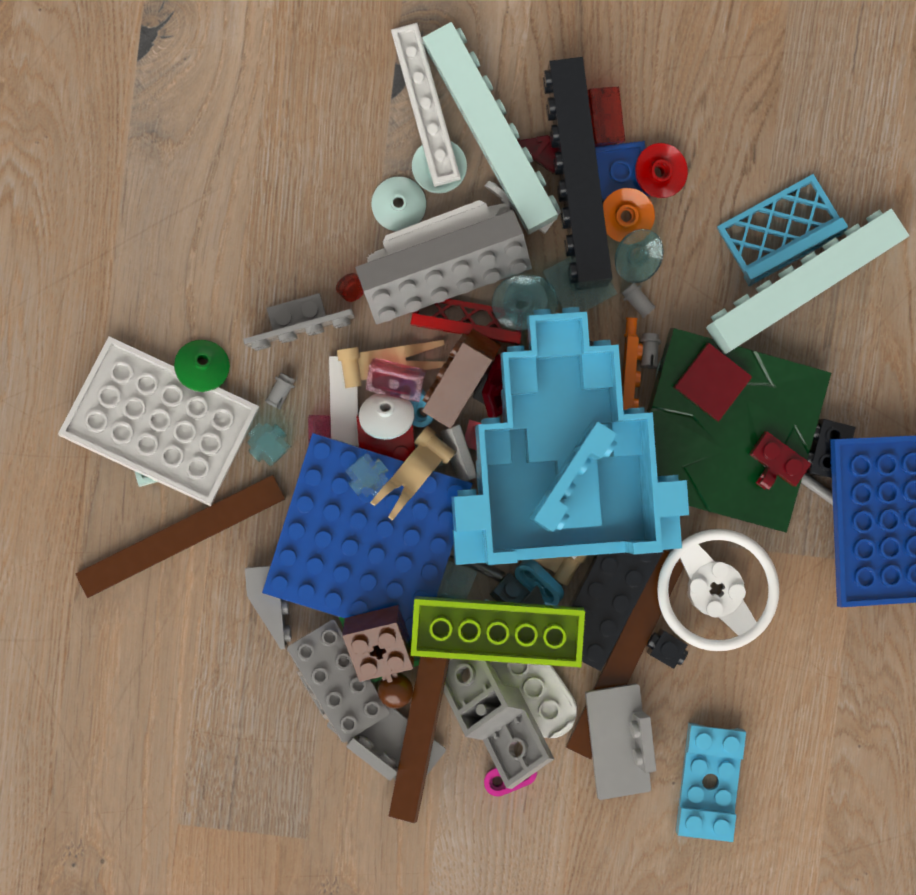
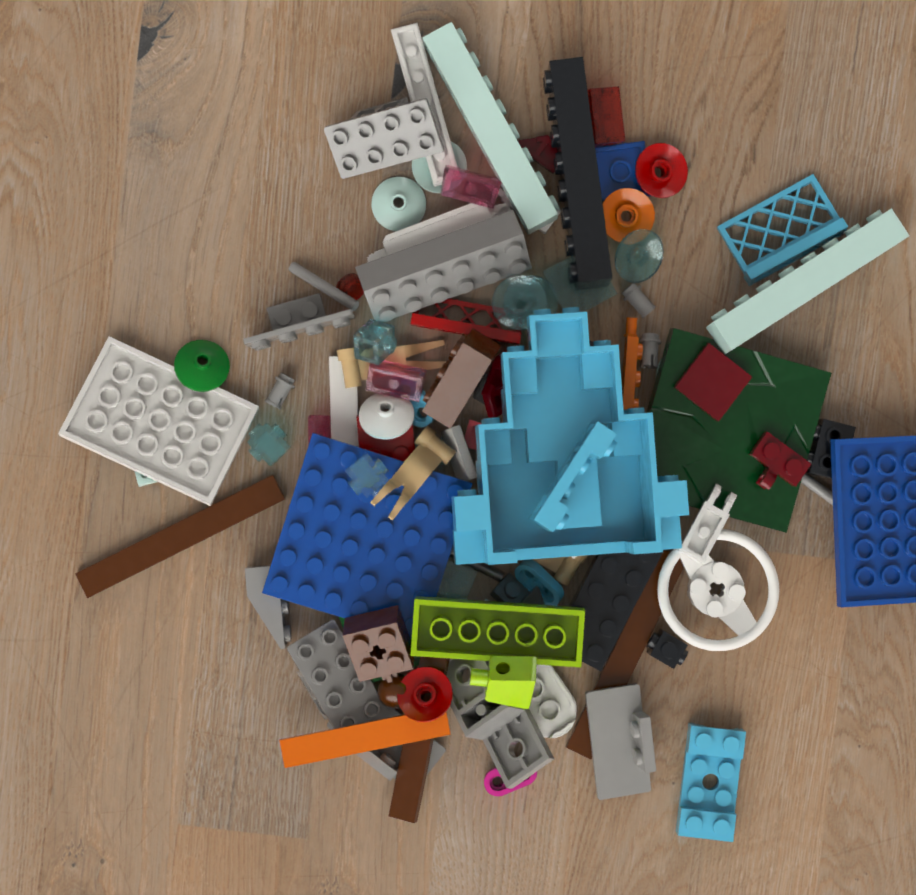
none -> orange tile [279,713,451,768]
none -> light grey bar [289,262,359,311]
none -> light grey bracket [324,97,444,179]
none -> clear light blue brick [353,319,397,365]
none -> red dish [397,667,453,722]
none -> clear pink slope [441,165,501,208]
none -> lime torso [470,656,537,709]
none -> white hinge [678,484,737,564]

